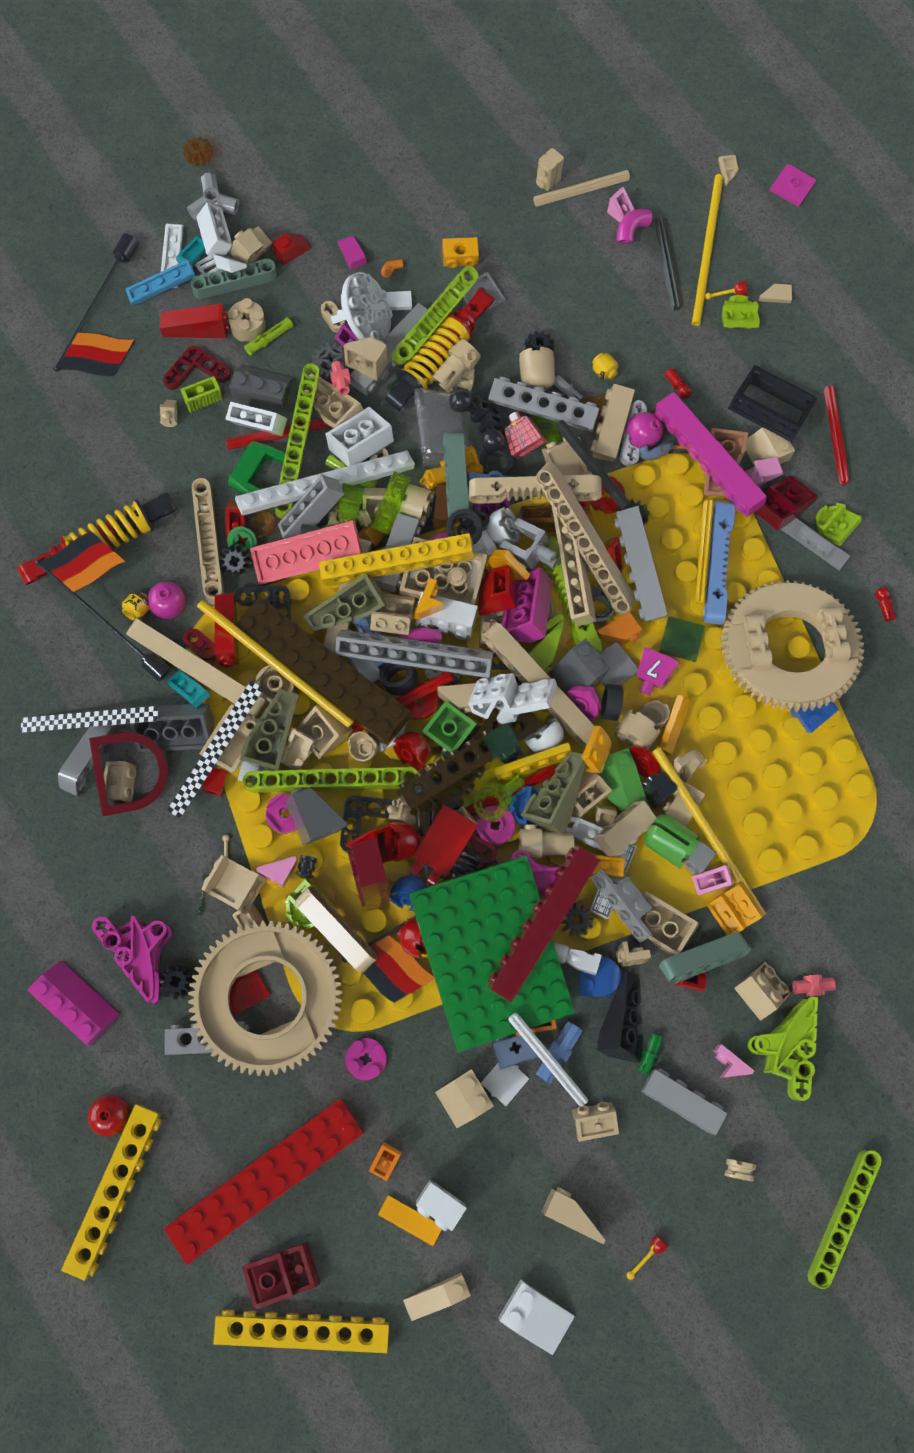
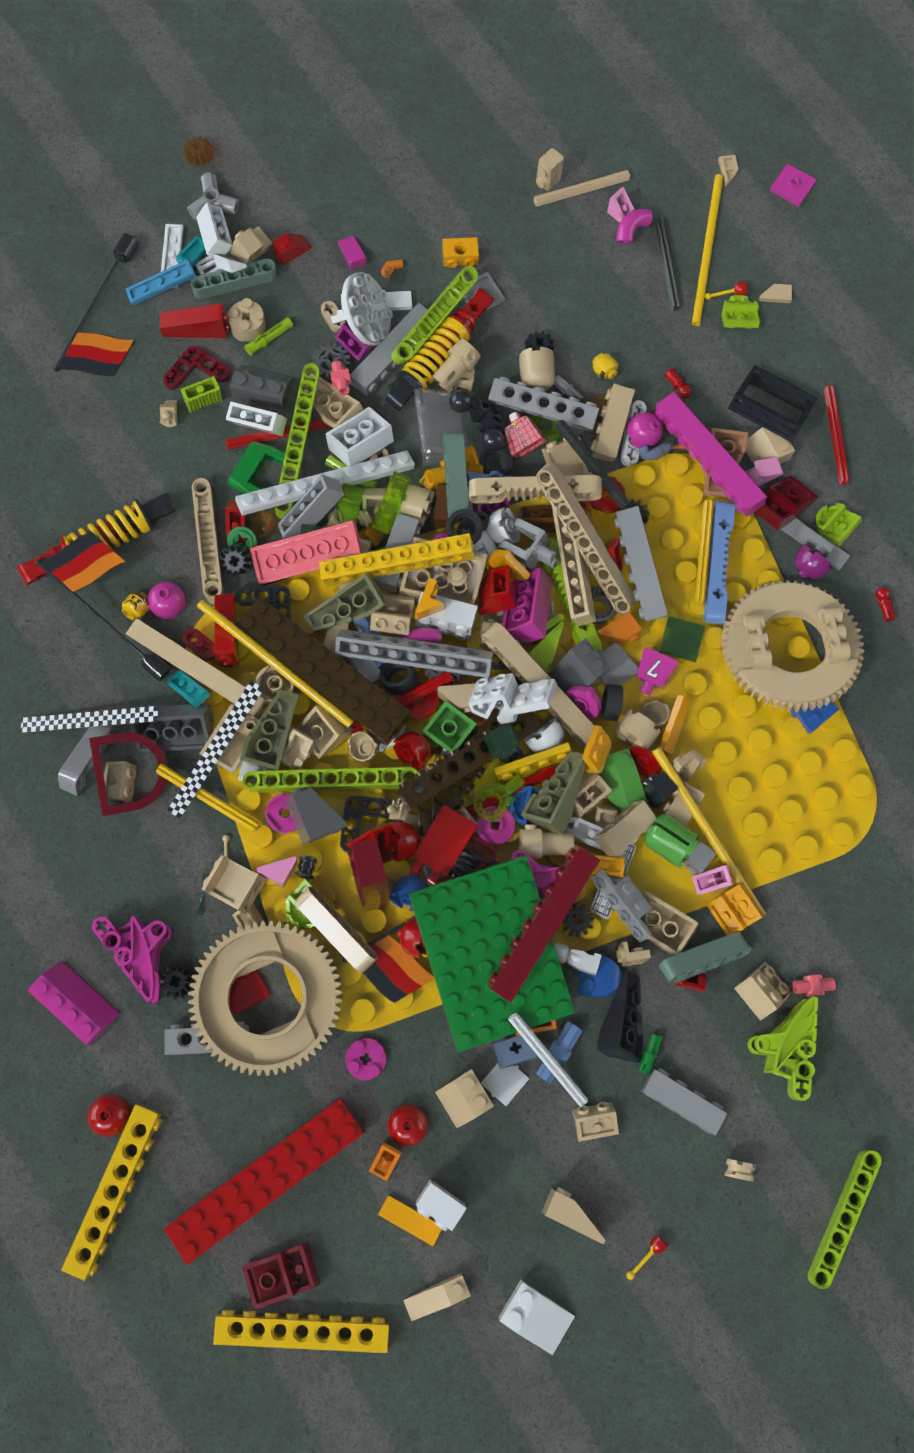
red panel [201,767,228,797] -> none
tan slope [344,337,387,381] -> none
bright pink slope [713,1044,754,1078] -> none
none -> yellow axle [156,764,259,832]
none -> red cylinder [387,1104,428,1147]
none -> magenta cylinder [794,545,833,580]

